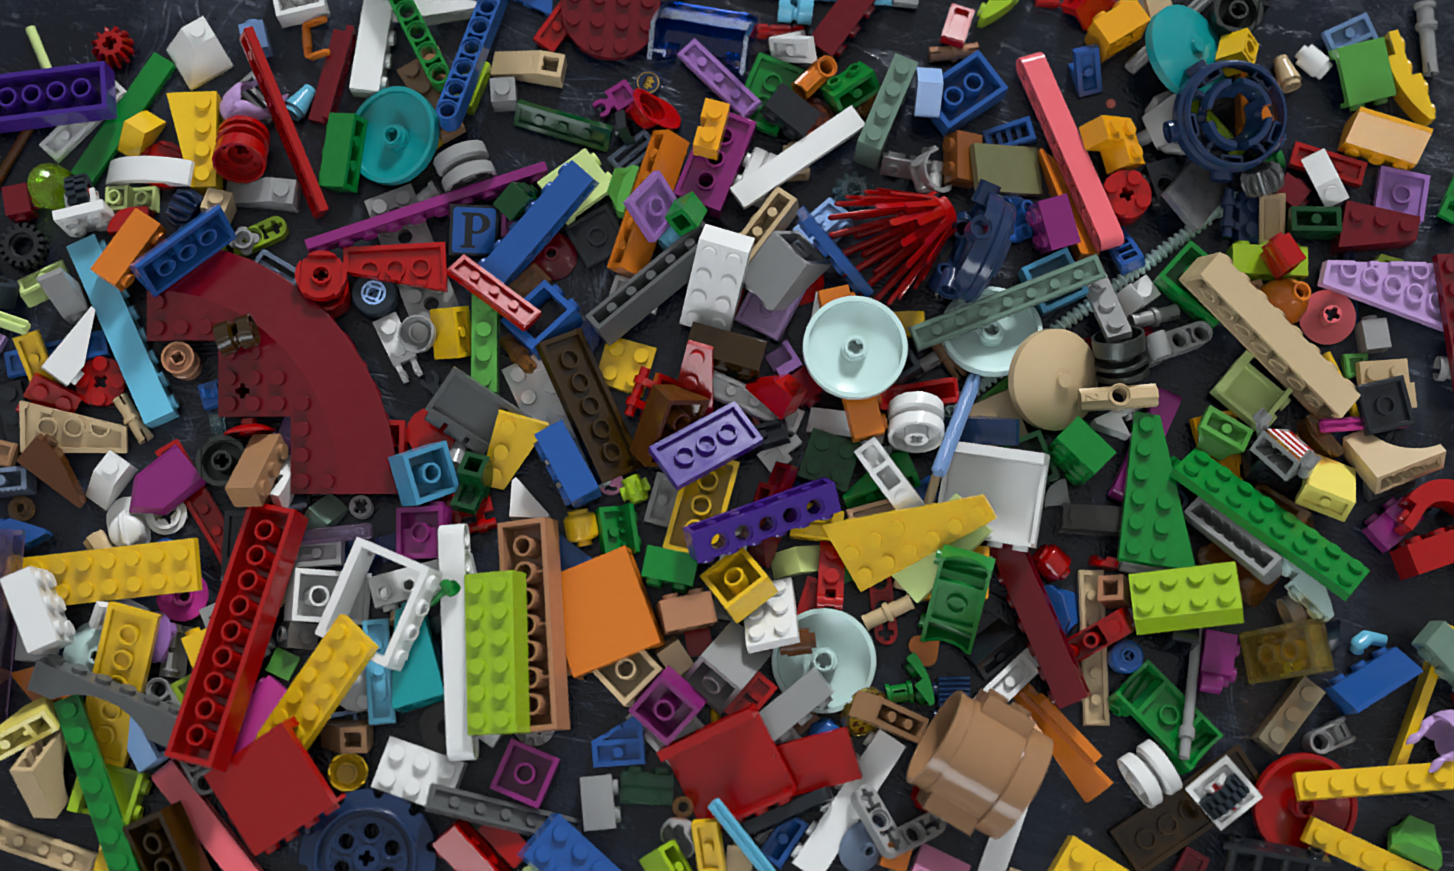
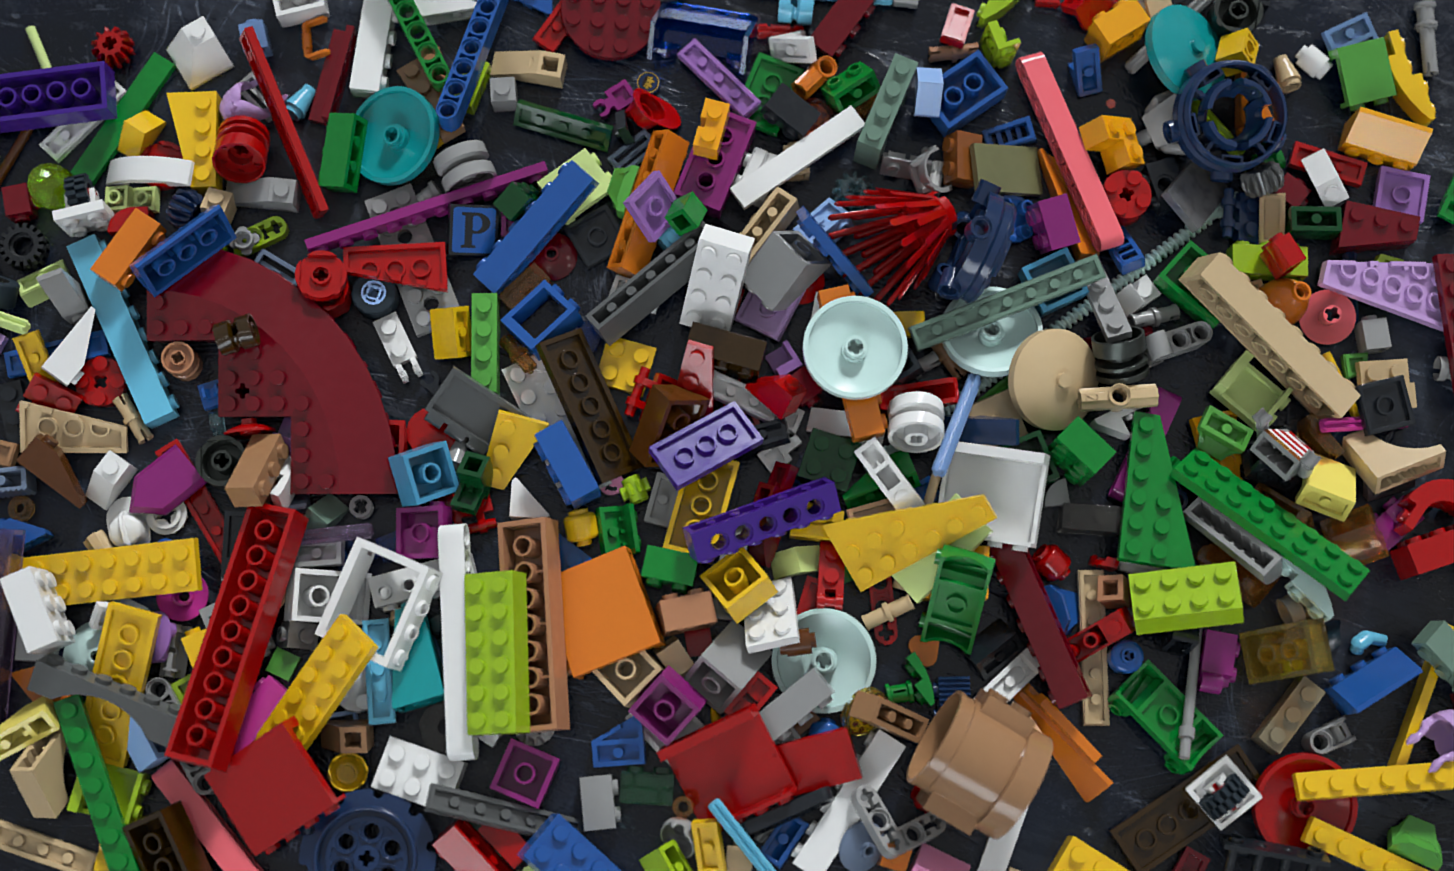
light grey hair [397,314,437,354] -> none
green hand [430,579,461,607] -> none
tile [447,254,541,332] -> none
white wheel [1117,739,1182,808] -> none
none -> lime bracket [979,20,1021,68]
none -> clear orange brick [1320,504,1389,565]

